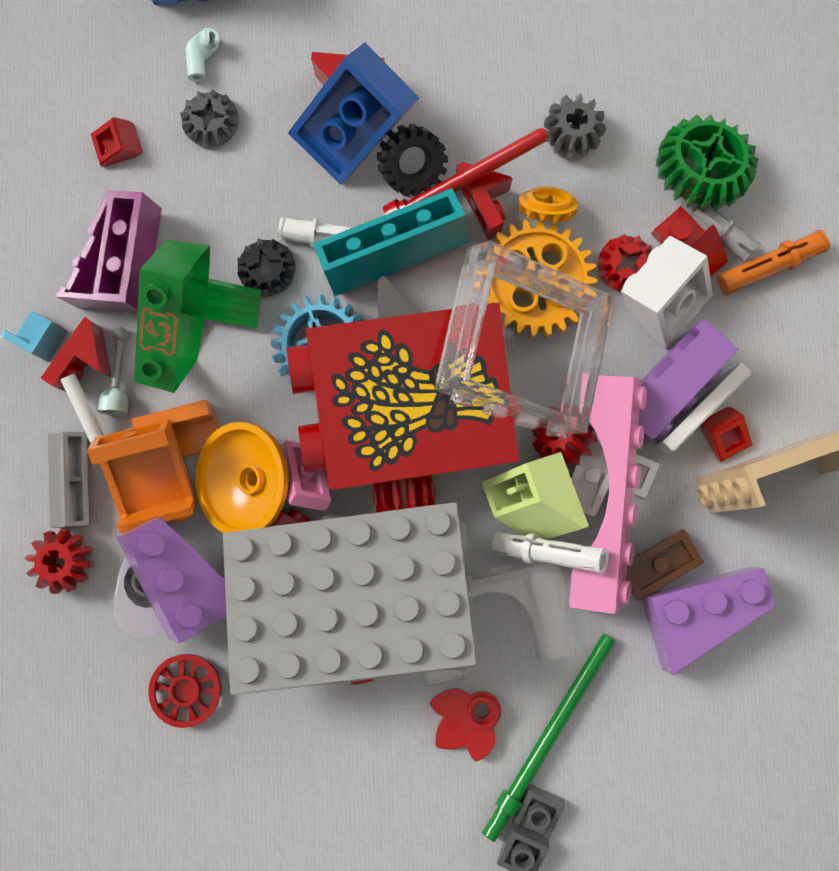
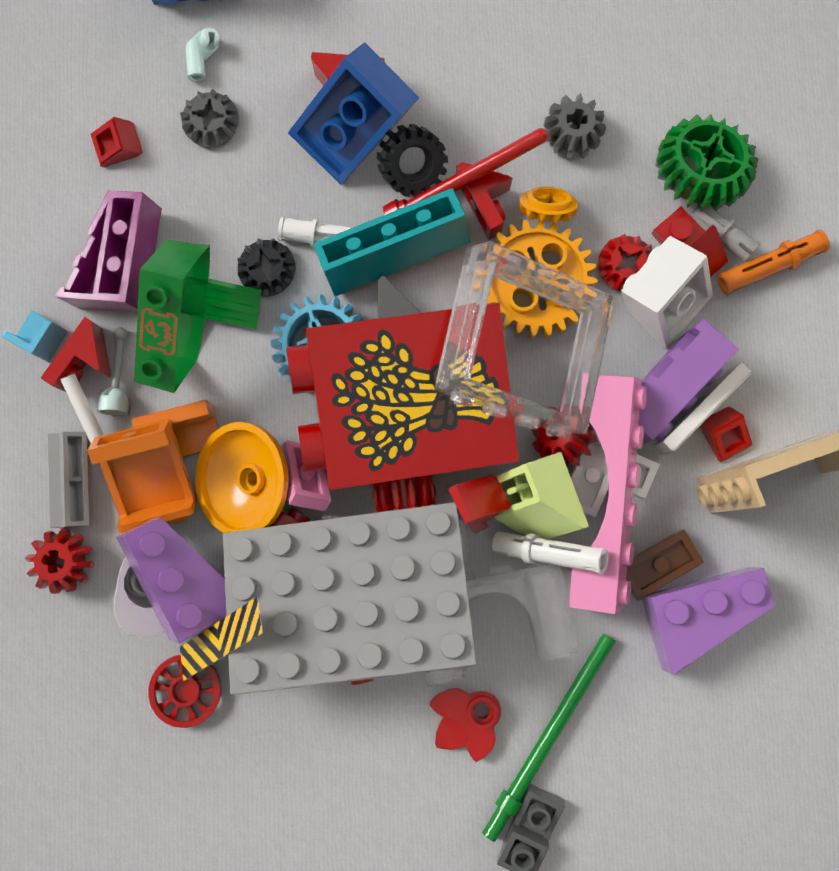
none -> sticker [180,596,263,681]
none -> red slope [448,474,511,534]

